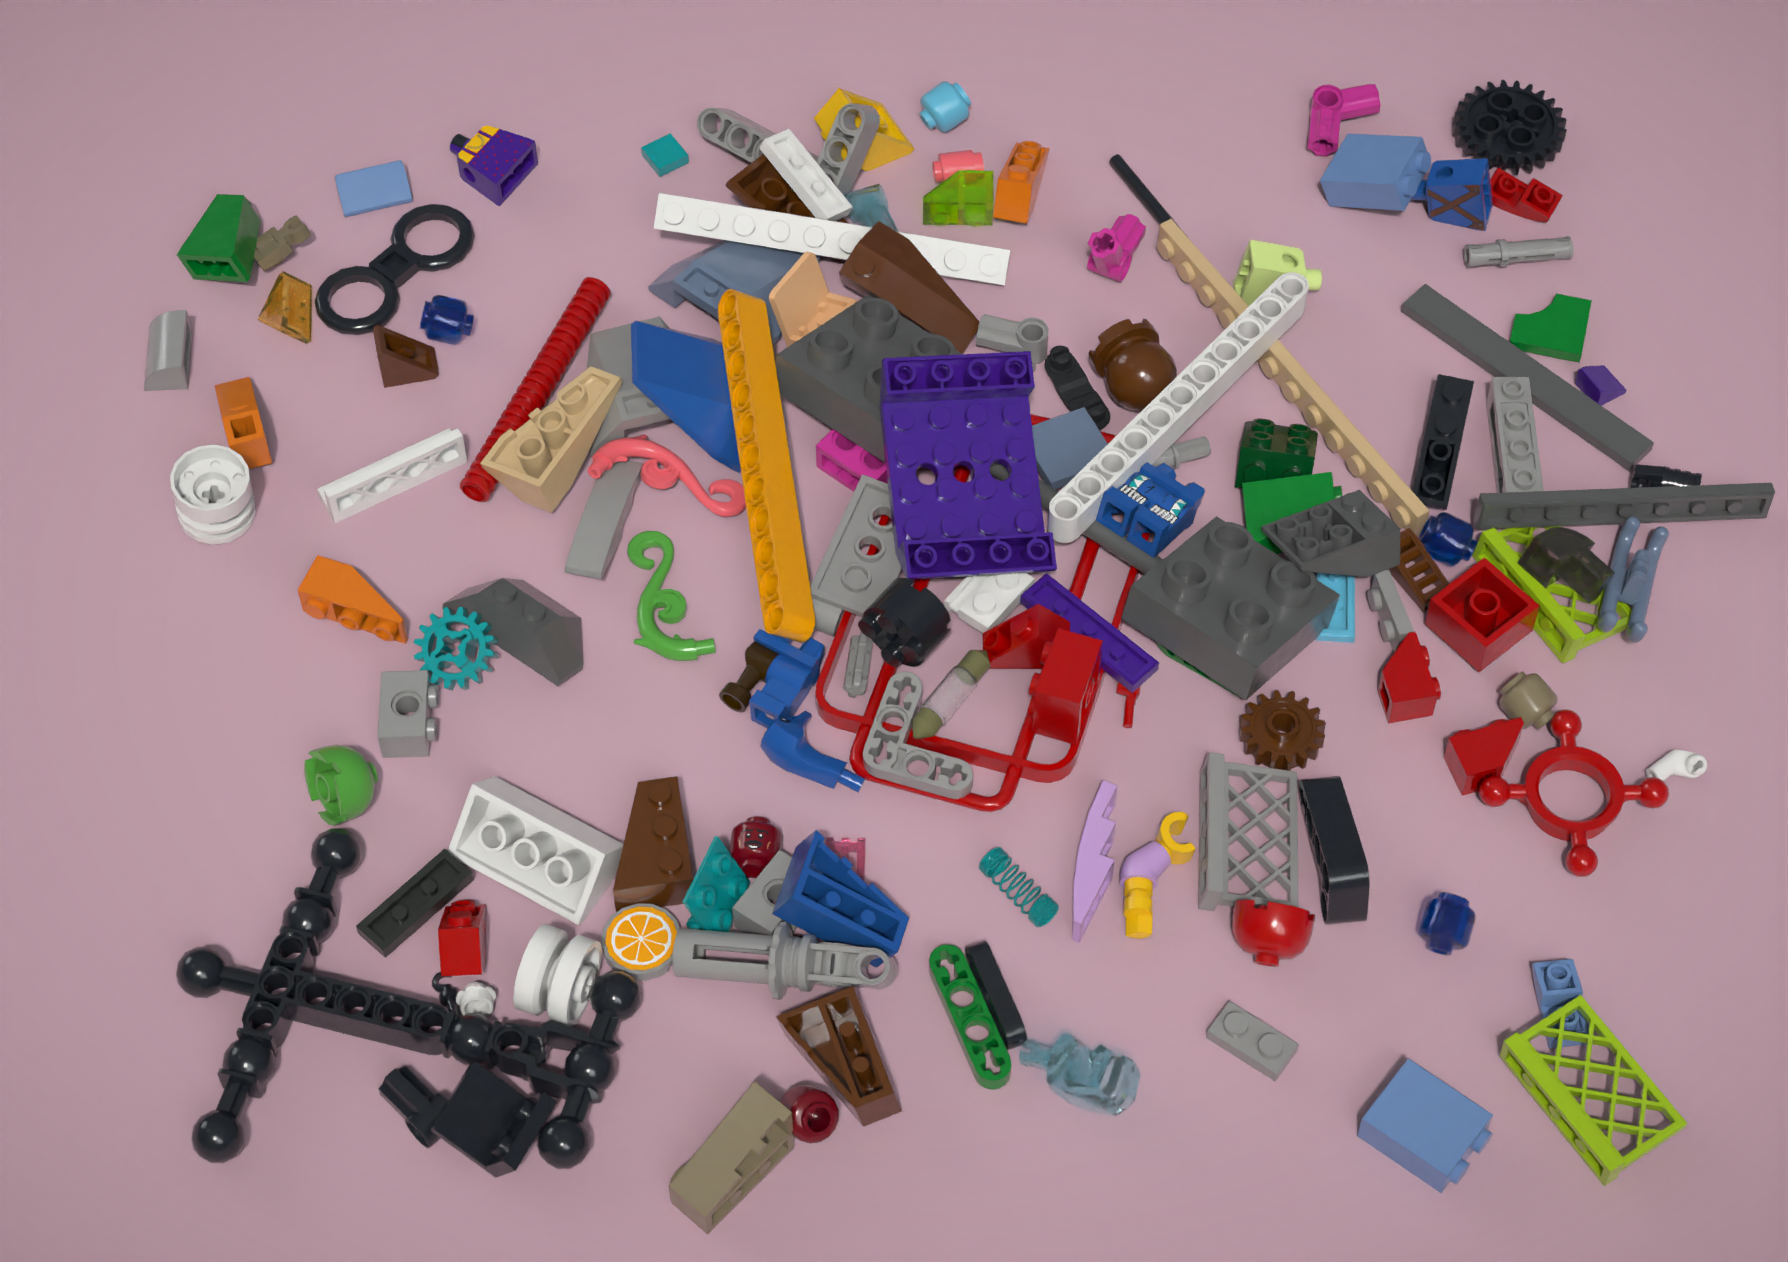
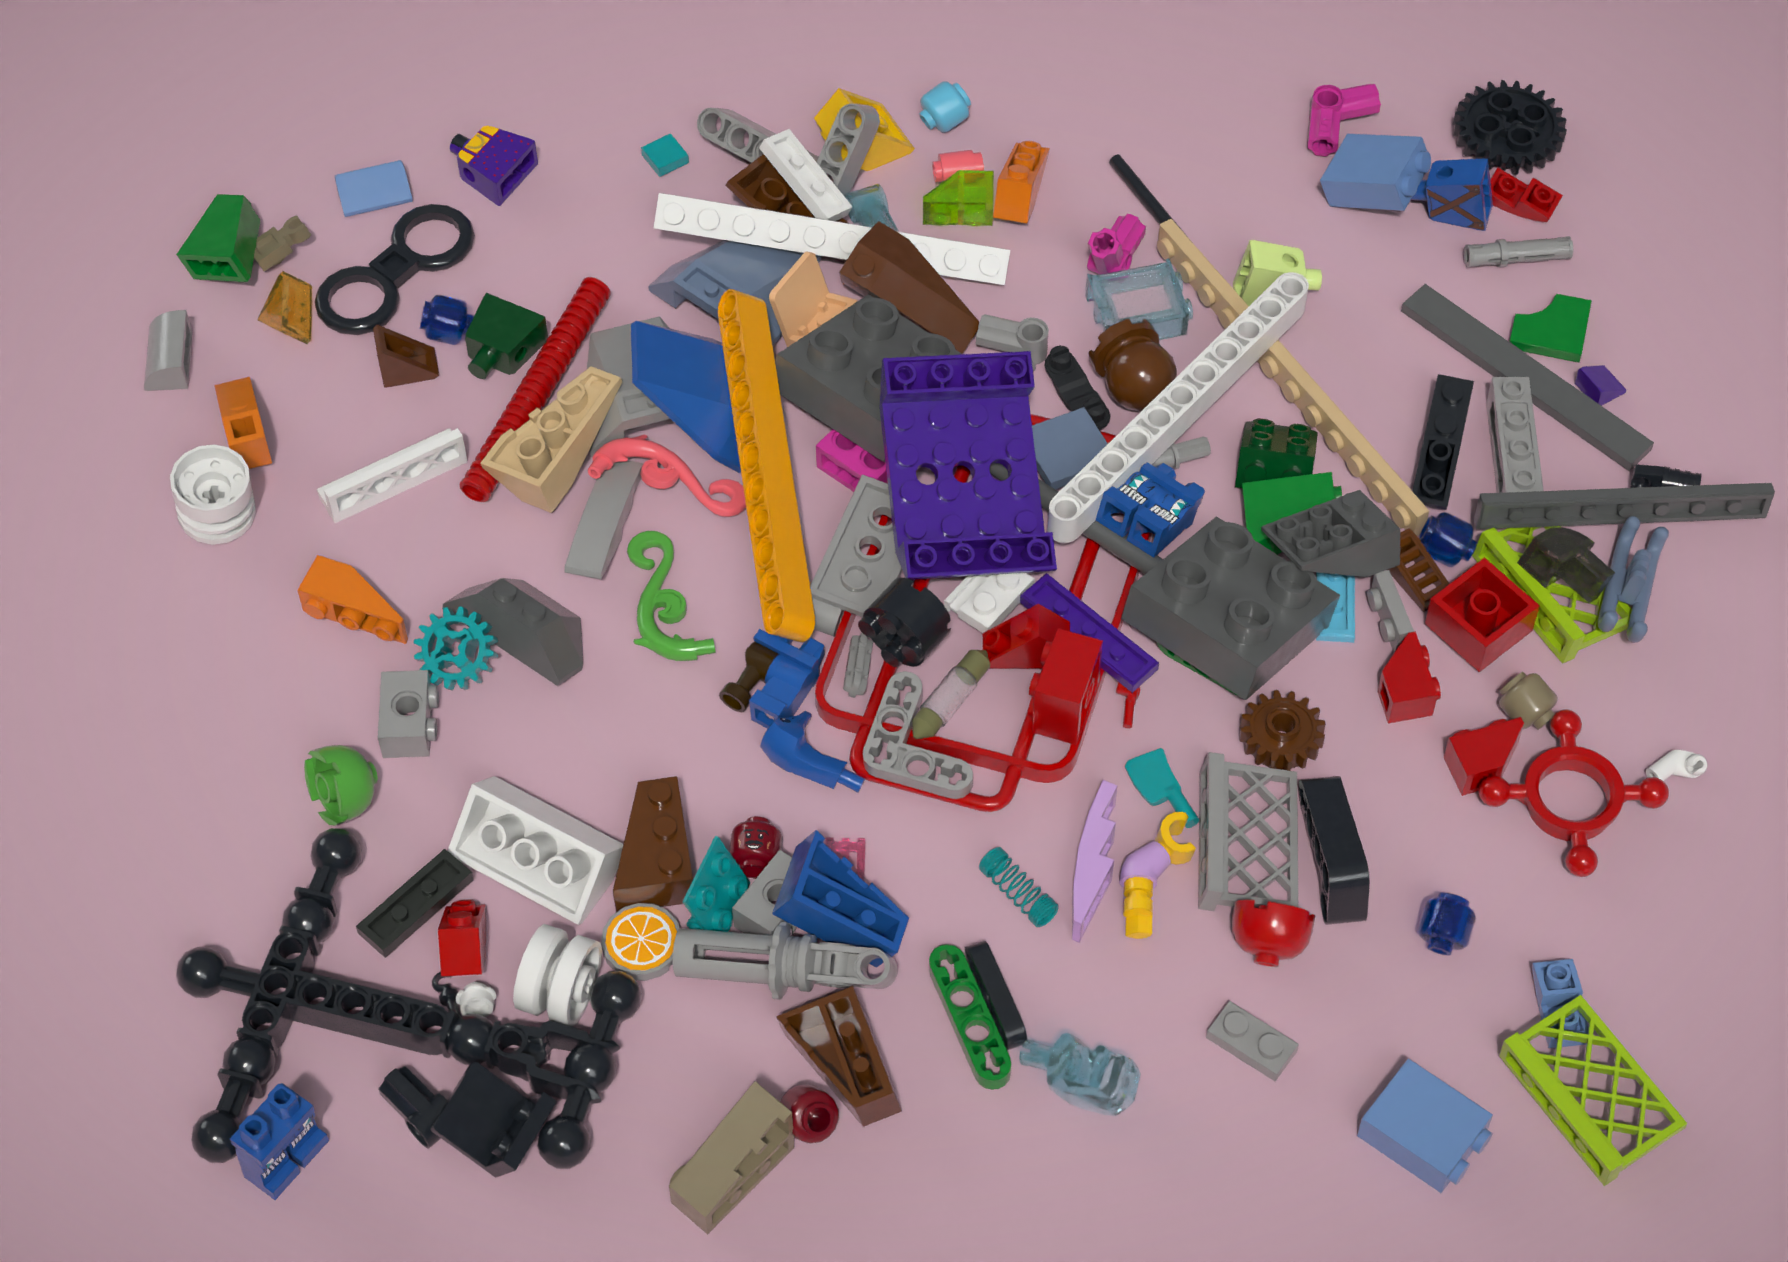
none -> blue hips [230,1083,329,1200]
none -> dark green torso [465,292,548,379]
none -> clear light blue window [1085,258,1193,340]
none -> teal piece [1125,748,1199,828]

